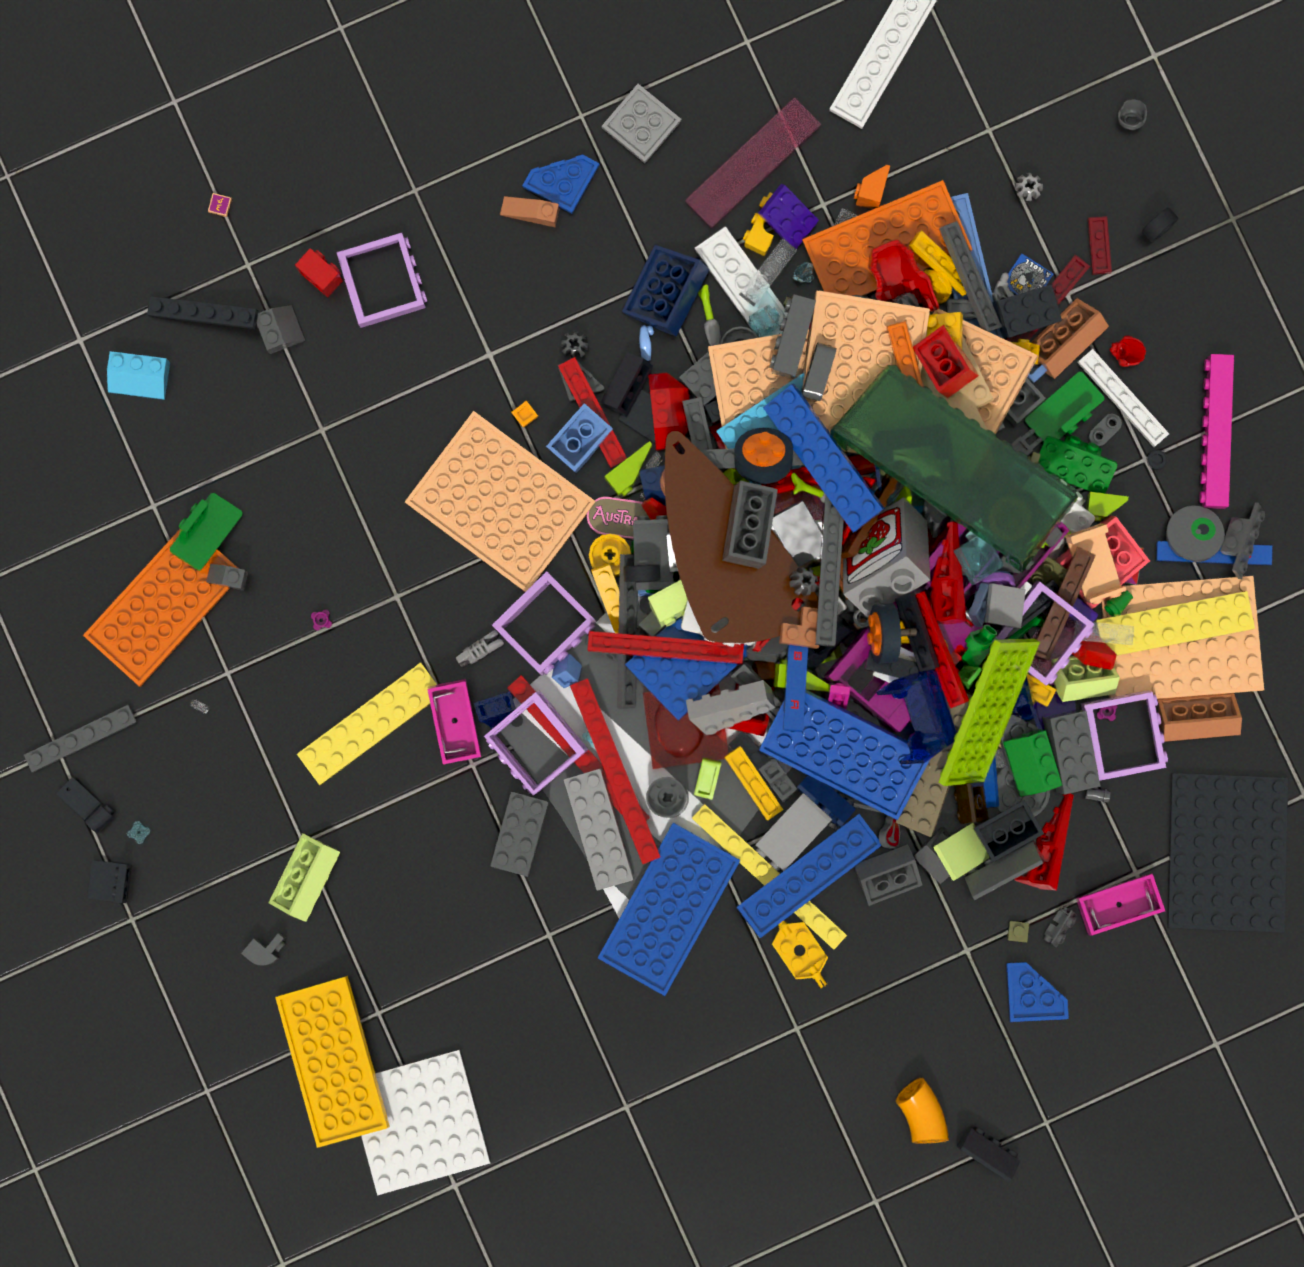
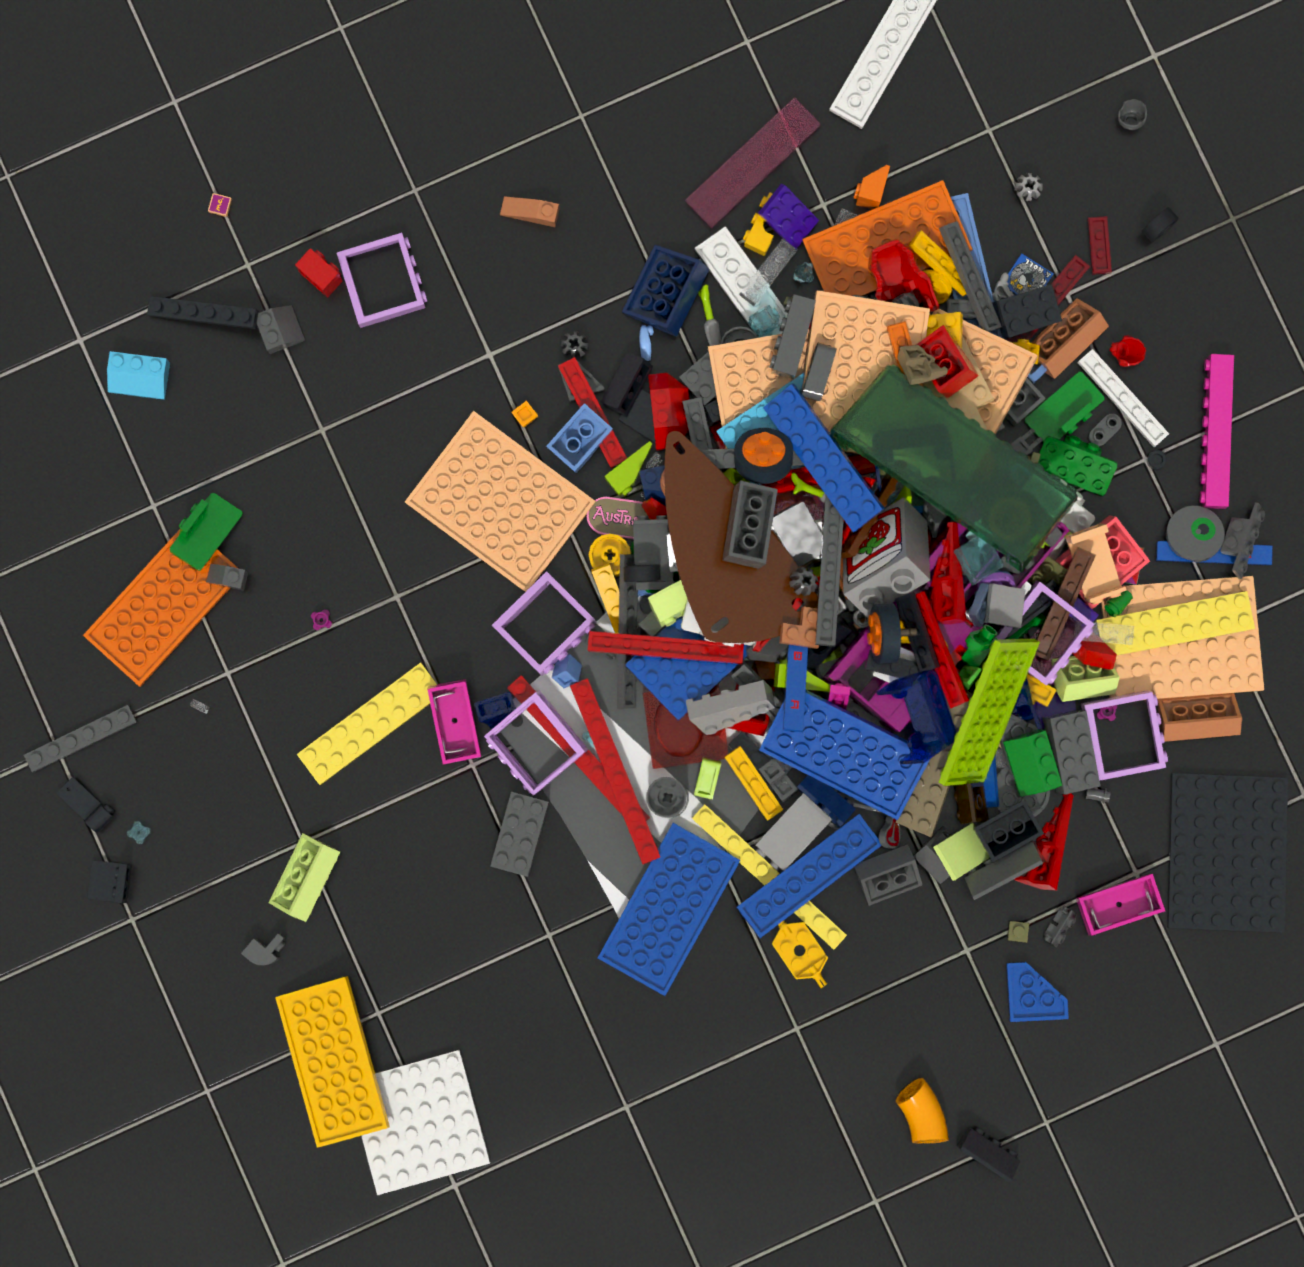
light grey hinge [456,630,504,667] -> none
blue plate [522,155,600,214] -> none
light grey plate [564,768,634,890] -> none
light grey plate [602,84,681,163] -> none
lime slope [1086,492,1128,522] -> none
none -> dark tan slope [897,345,948,385]

